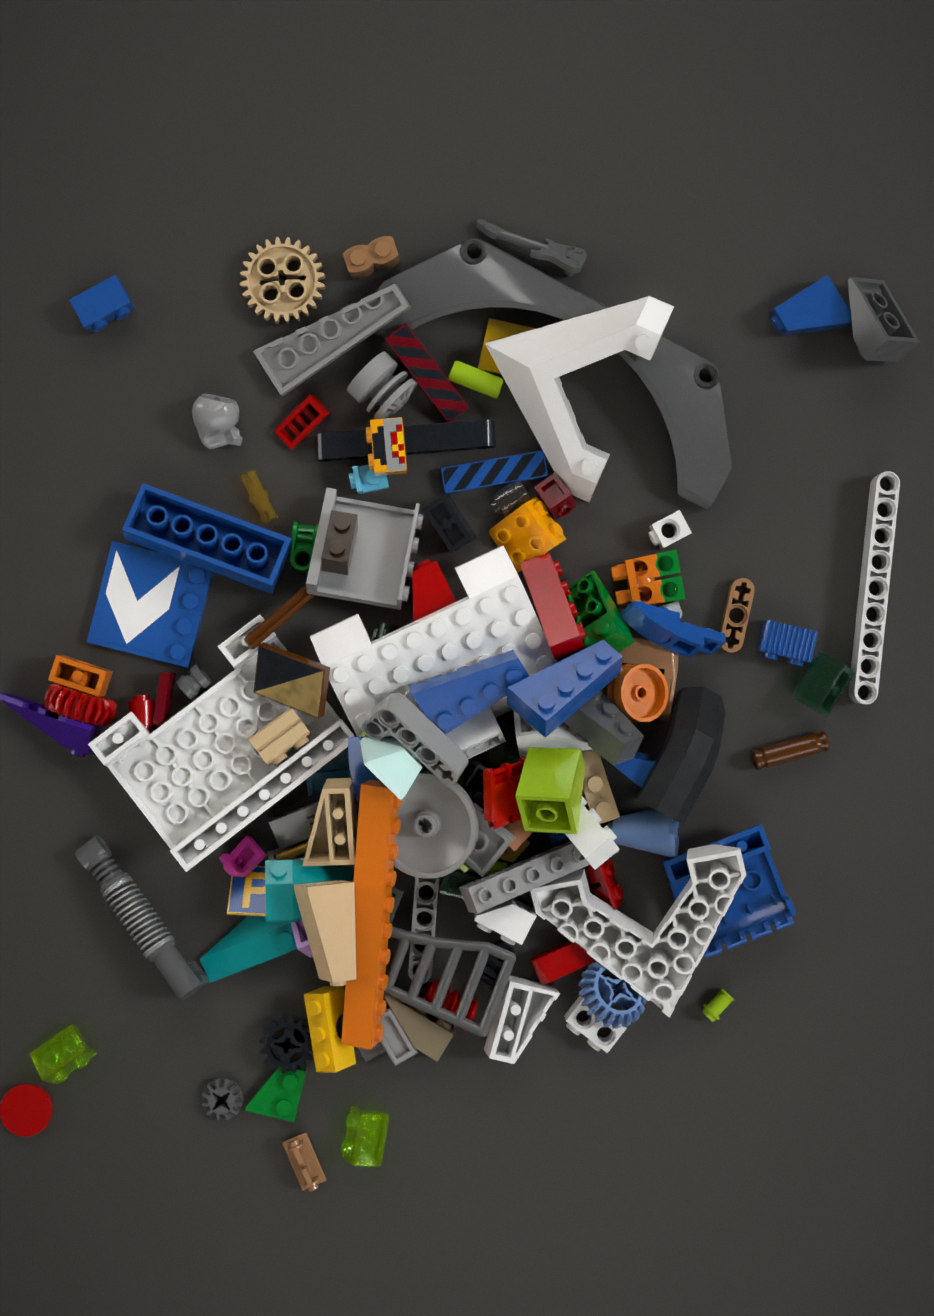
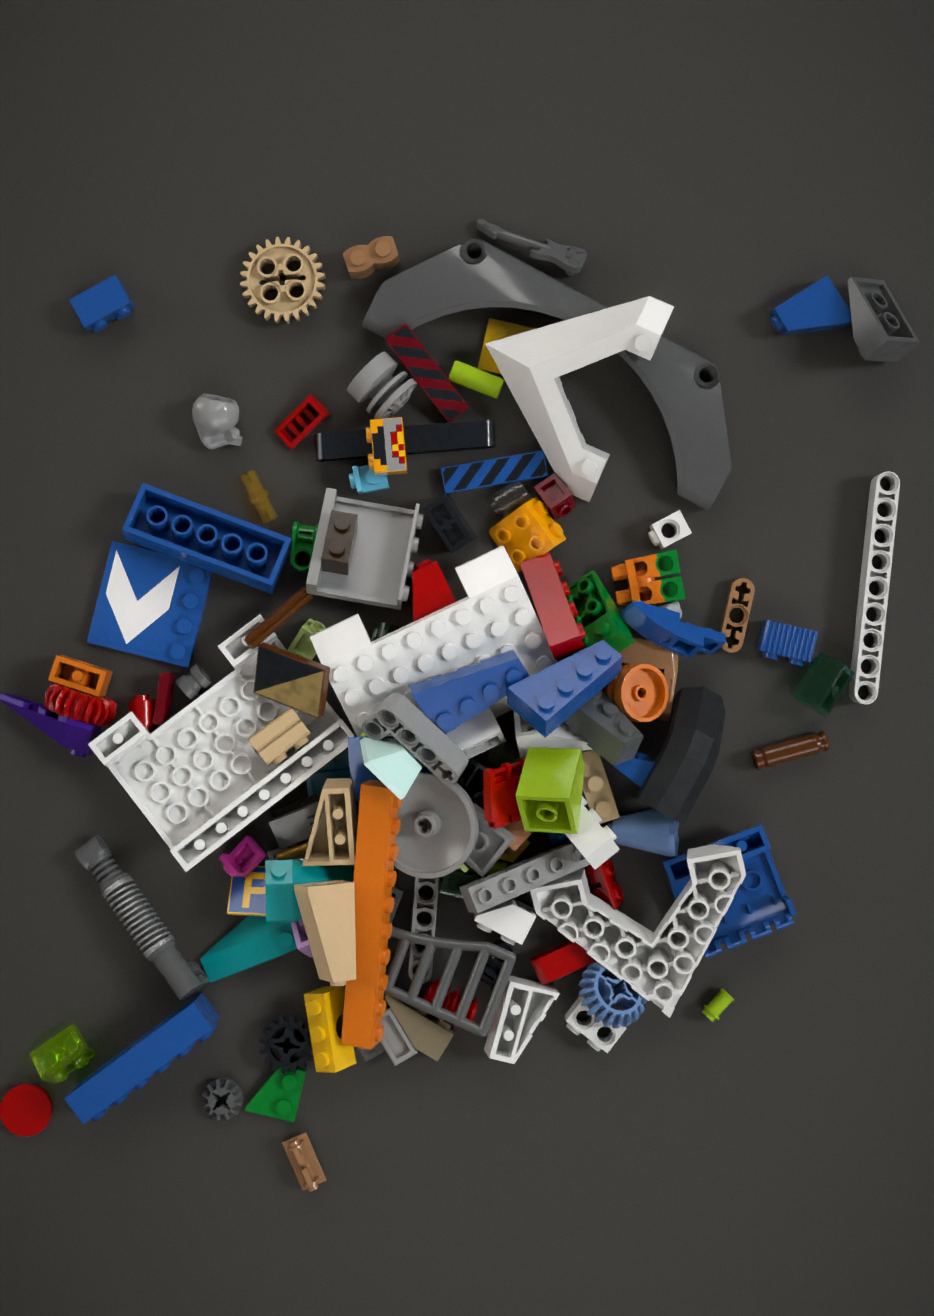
light grey wing [253,284,411,396] -> none
clear neon green bracket [341,1106,390,1166] -> none
none -> blue brick [64,992,220,1124]
none -> yellowish green bracket [287,619,326,660]

